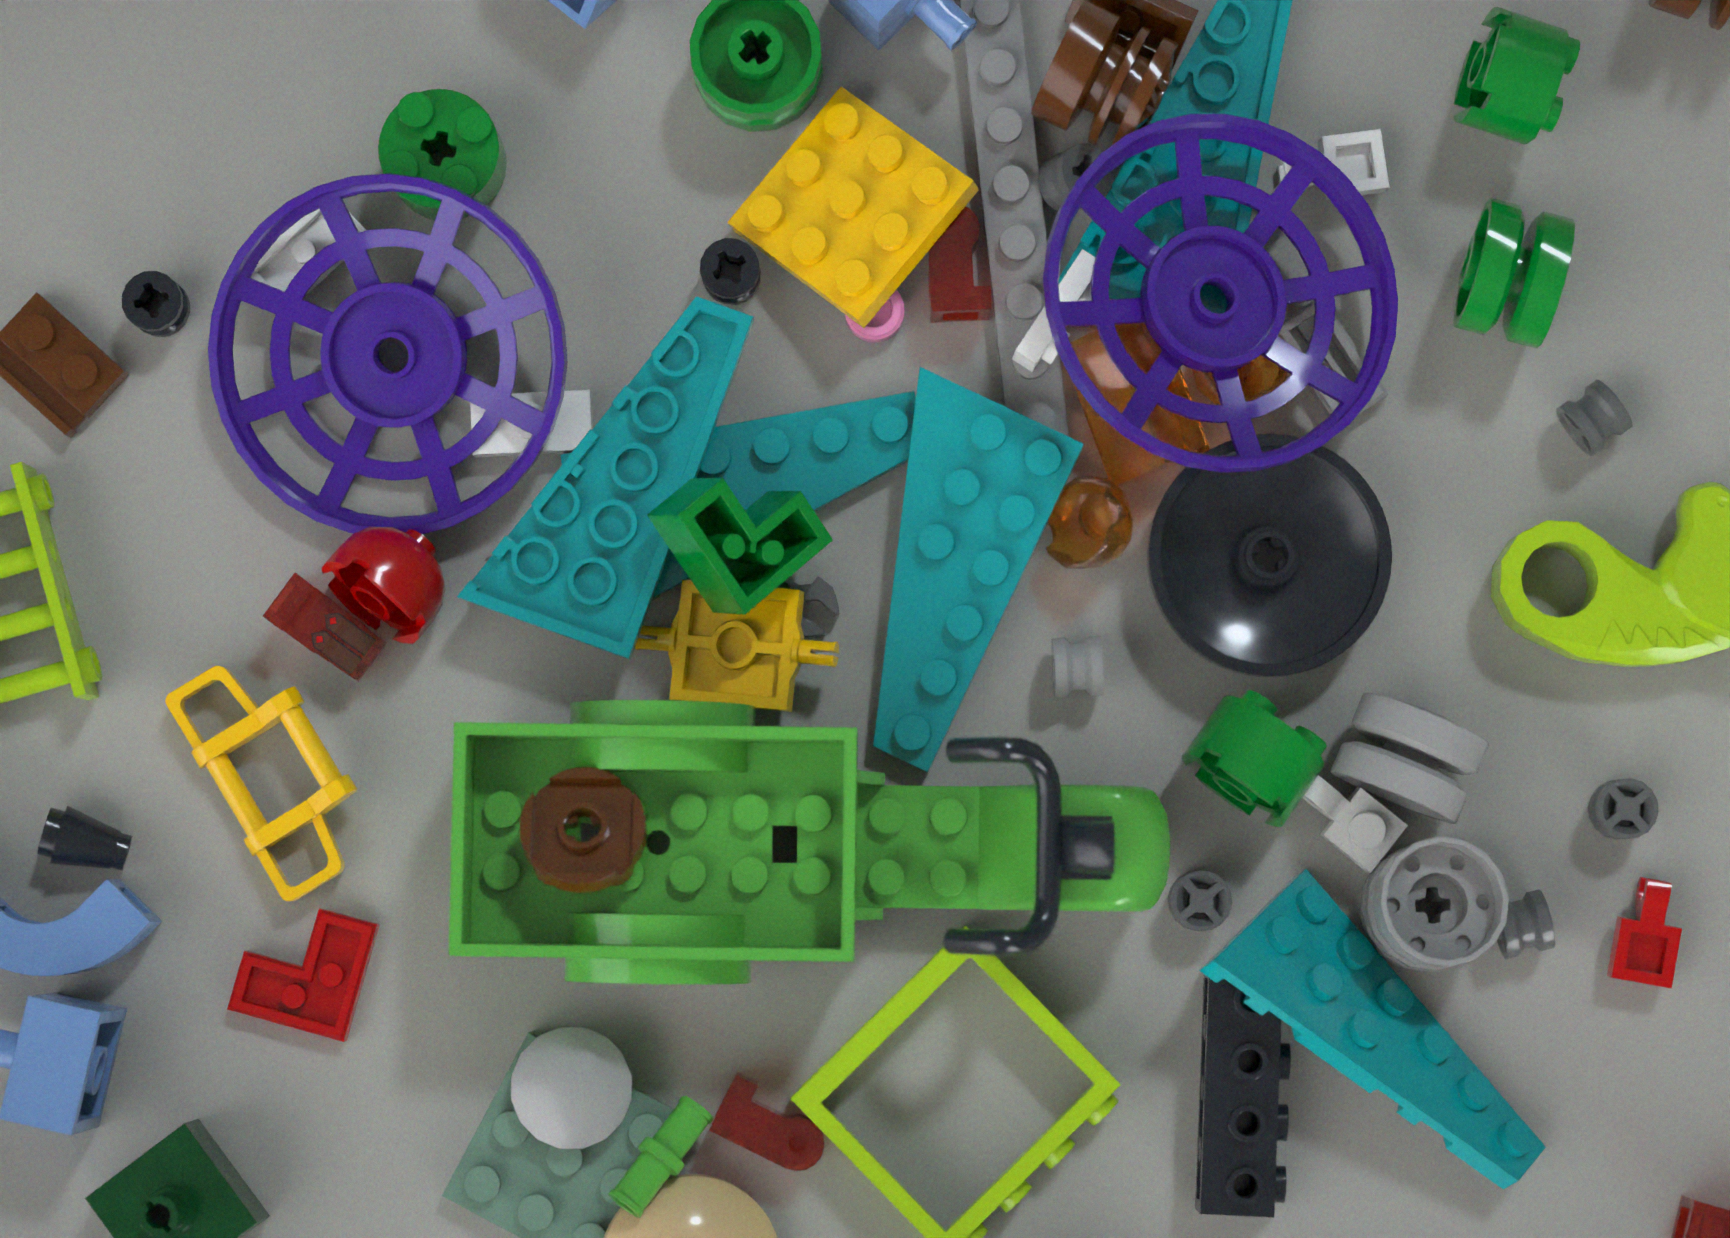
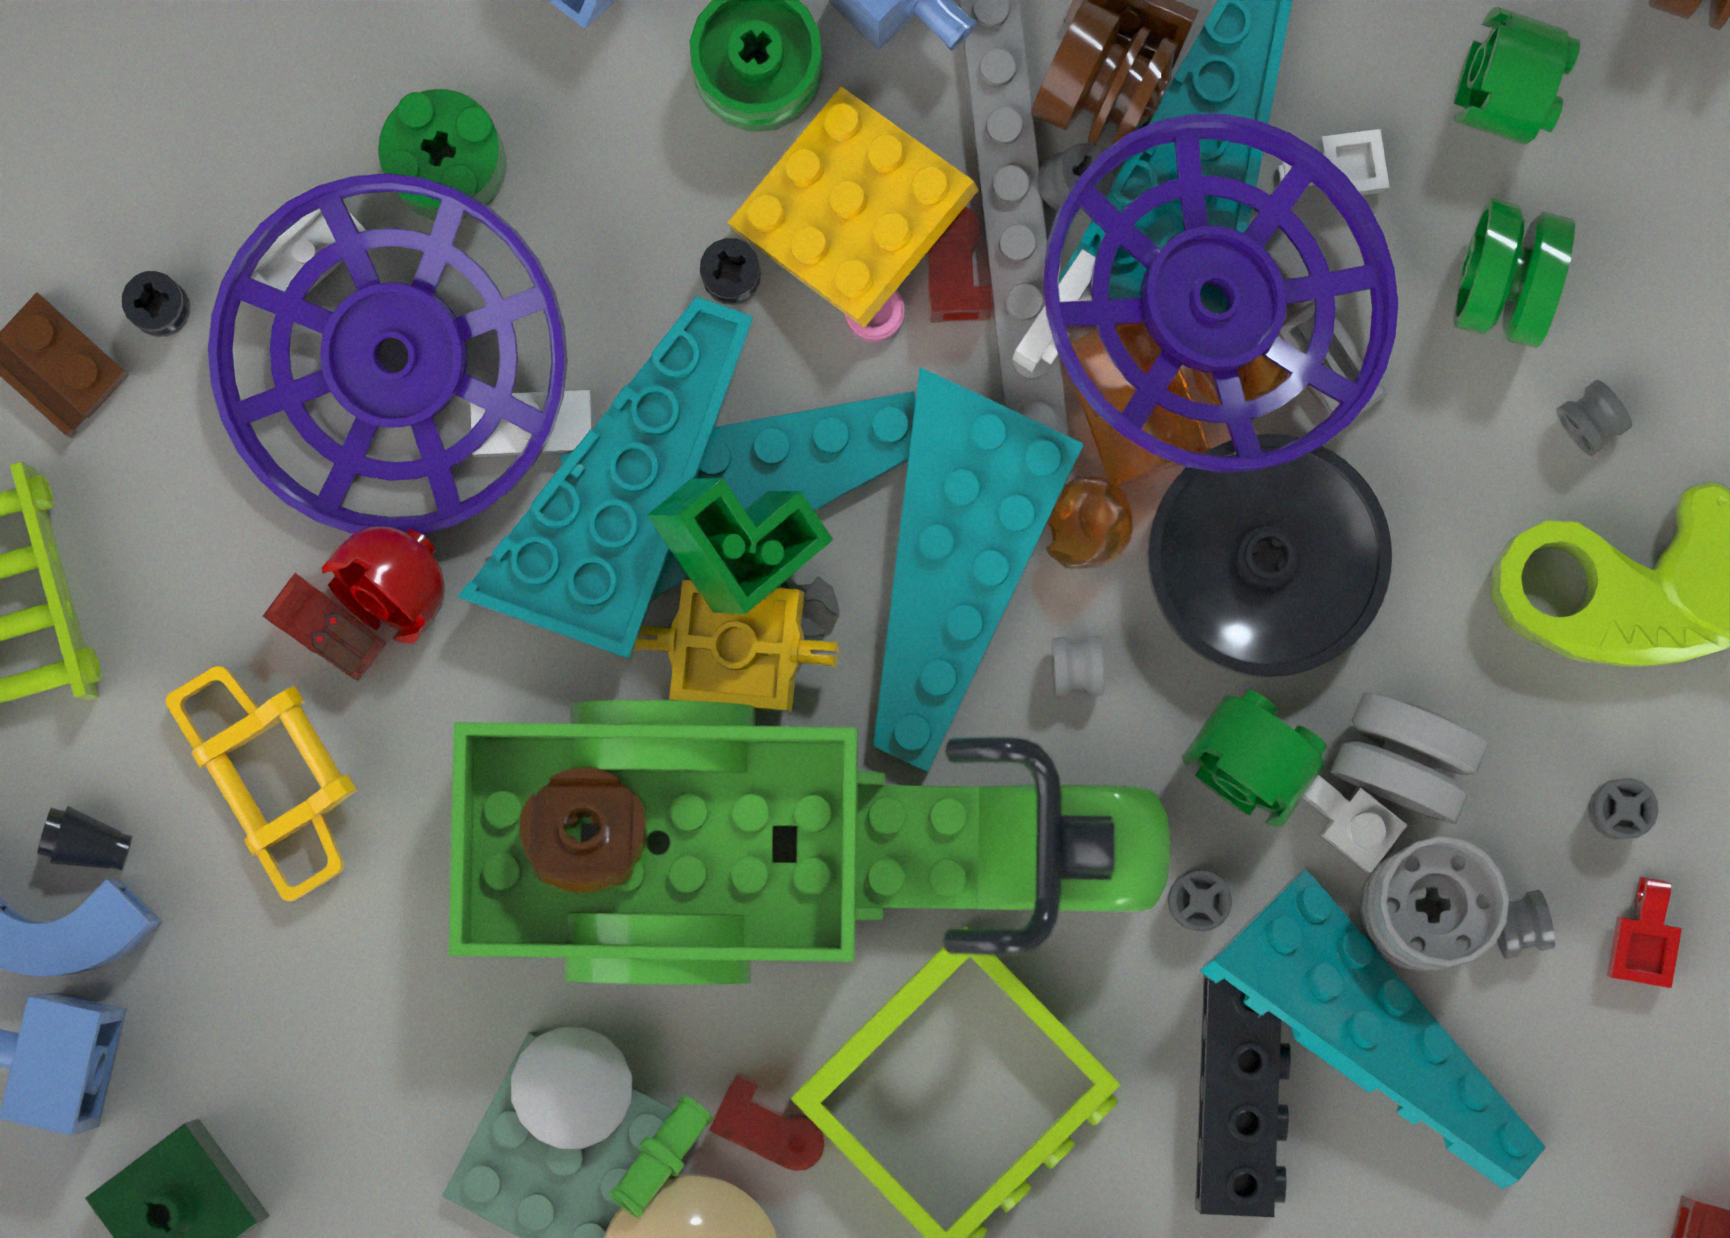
red tile [227,908,380,1042] -> none

